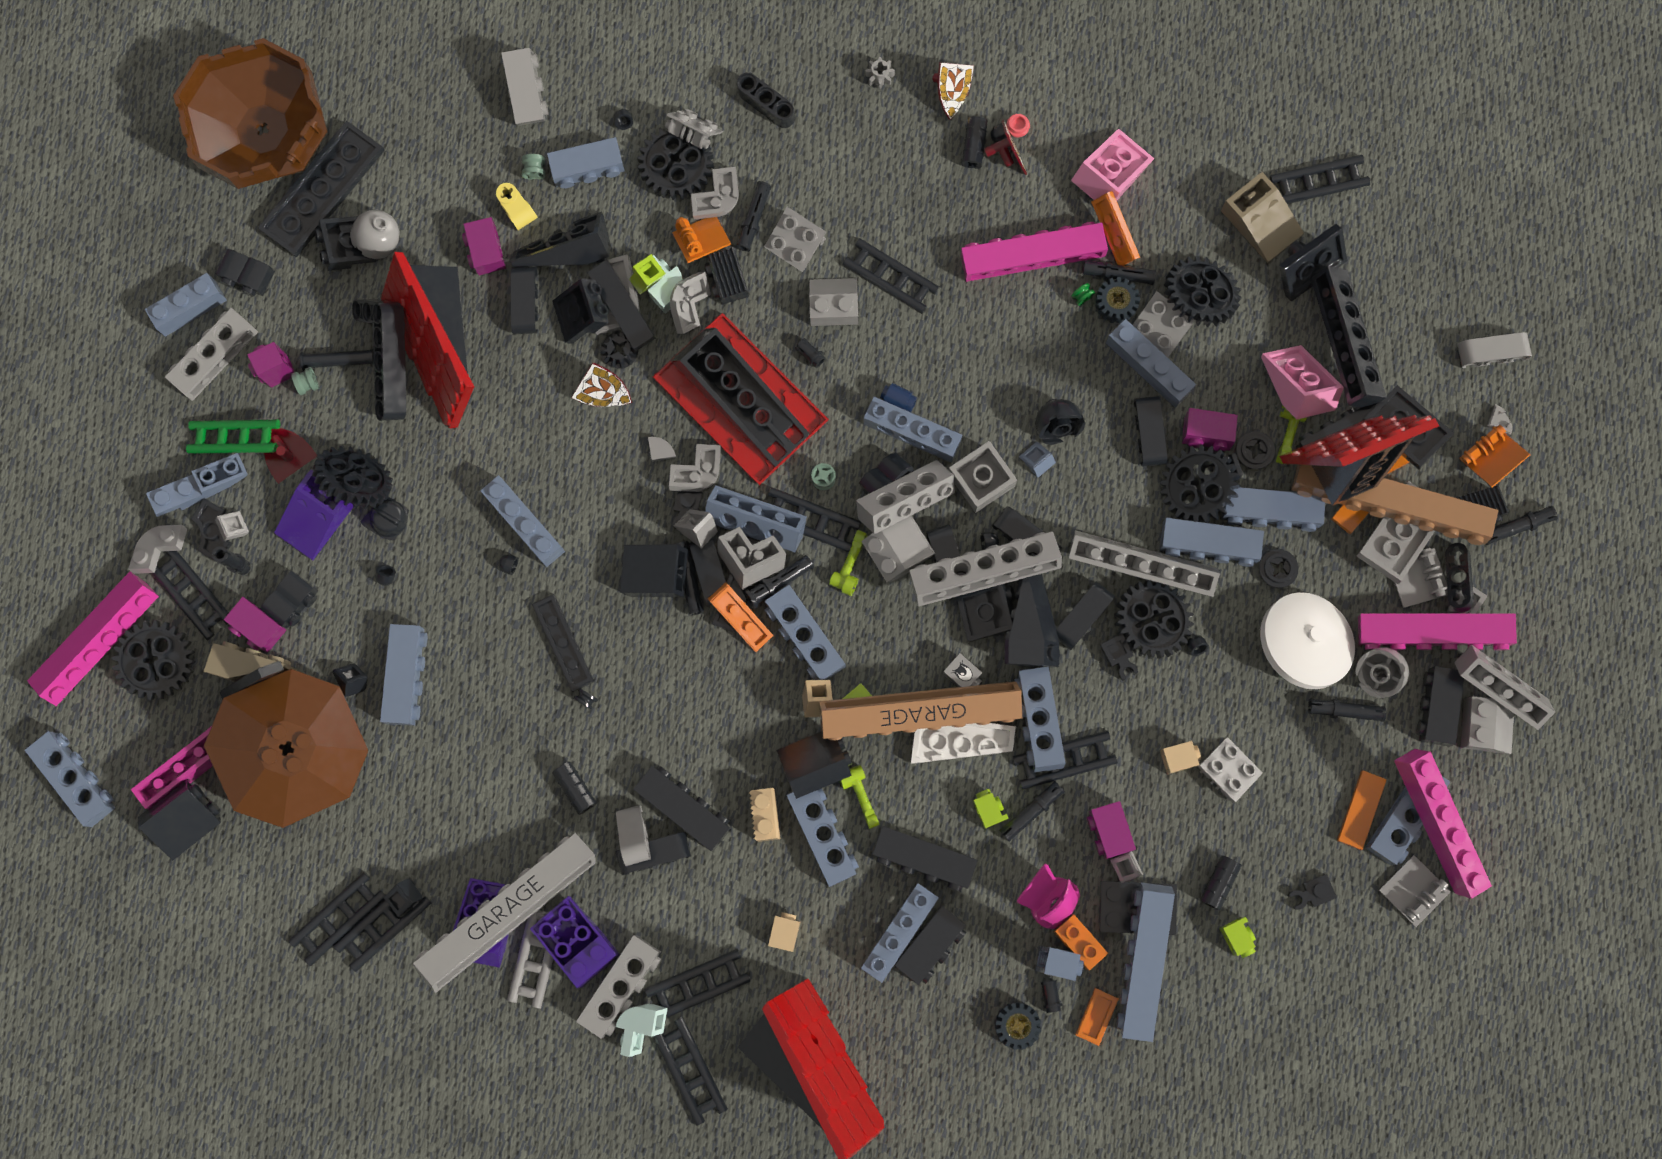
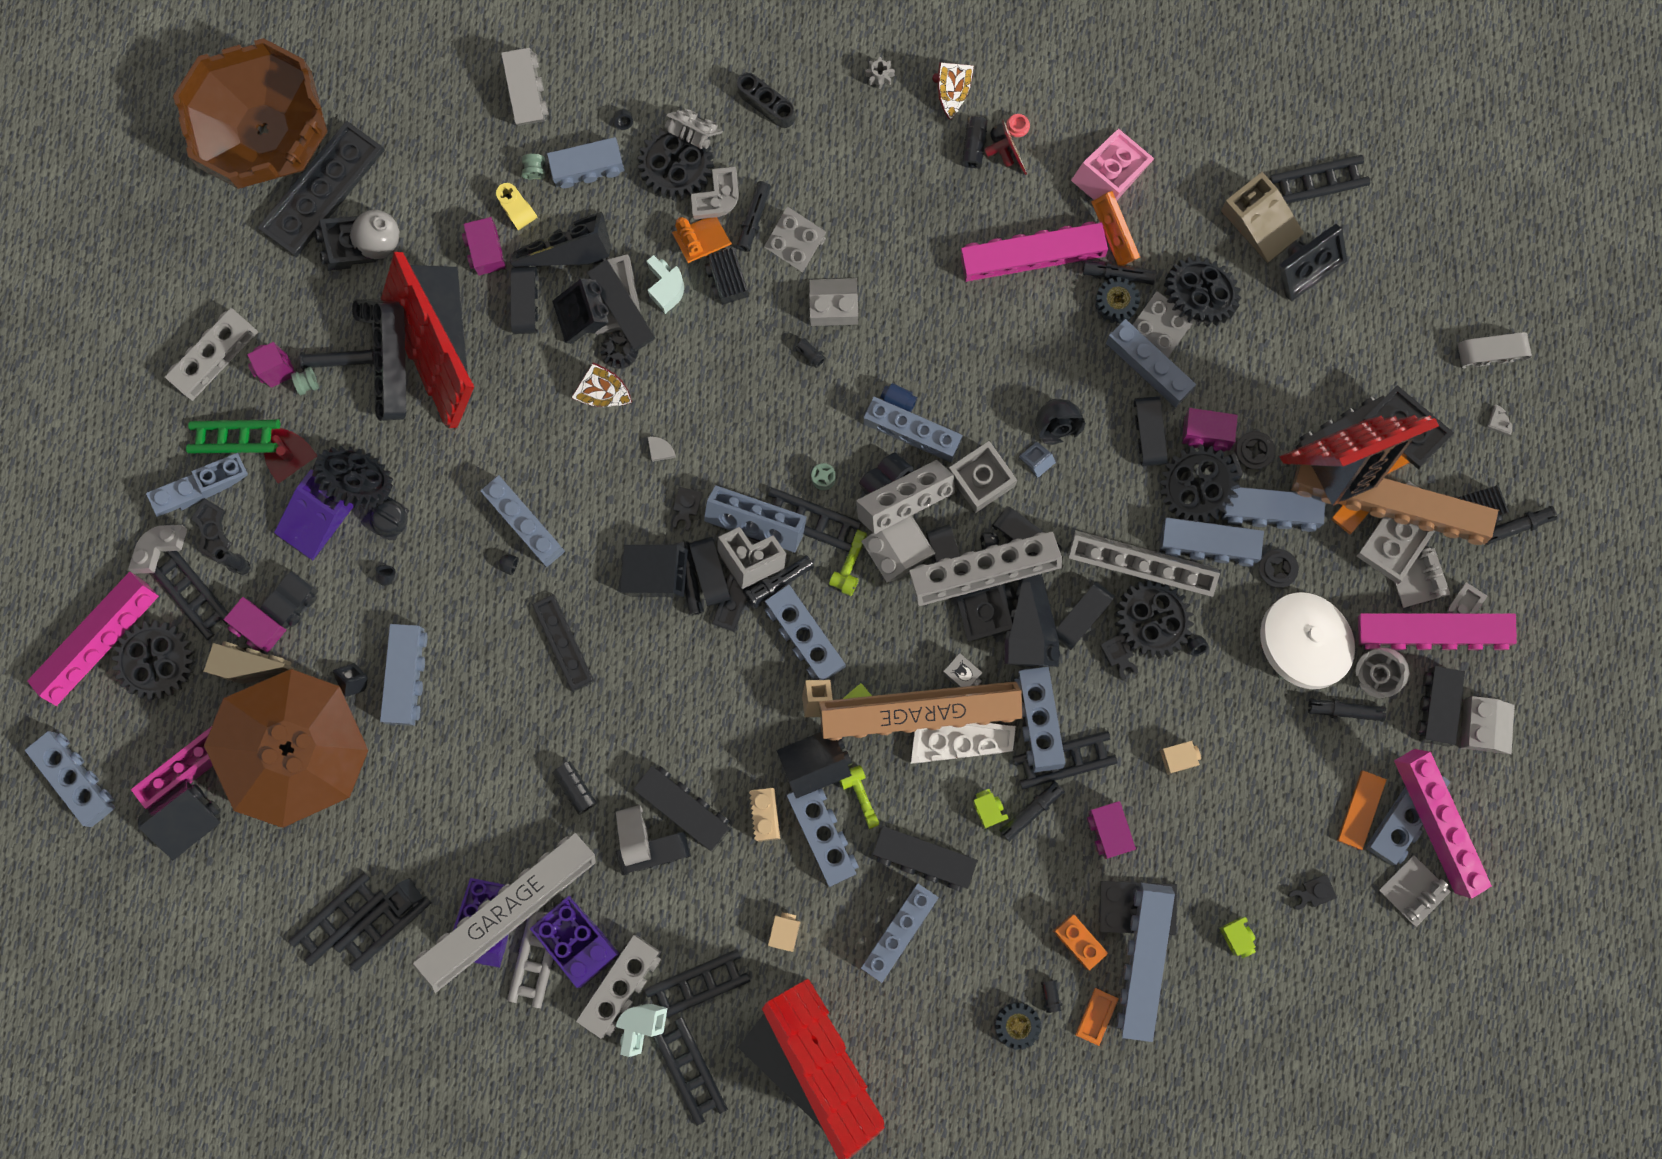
sand blue brick [145,273,227,337] -> none
black brick [215,249,275,297] -> none
light grey tile [215,511,249,541] -> none
black tile [219,661,284,700] -> none
black bush [573,688,598,710] -> none
lime brick [629,254,666,295] -> none
piece [652,313,829,485] -> none
light grey plate [669,444,721,492] -> none
light grey plate [670,272,711,334] -> none
light grey slope [674,509,718,549] -> none
orange tile [708,582,774,652] -> none
black bar [842,238,940,314] -> none
black brick [895,906,966,985] -> none
dark pink piece [1017,863,1080,929] -> none
sand blue brick [1035,946,1084,981] -> none
green bush [1071,283,1095,306] -> none
light grey slope [1111,851,1143,883] -> none
light grey hinge [1198,737,1262,803] -> none
black axle [1200,855,1242,911] -> none
bright pink slope [1261,345,1344,419] -> none
lime brick [1276,405,1307,464] -> none
black brick [1311,266,1387,409] -> none
black beam [1445,543,1474,613] -> none
light grey brick [1454,645,1555,730] -> none
orange hinge [1460,425,1530,488] -> none

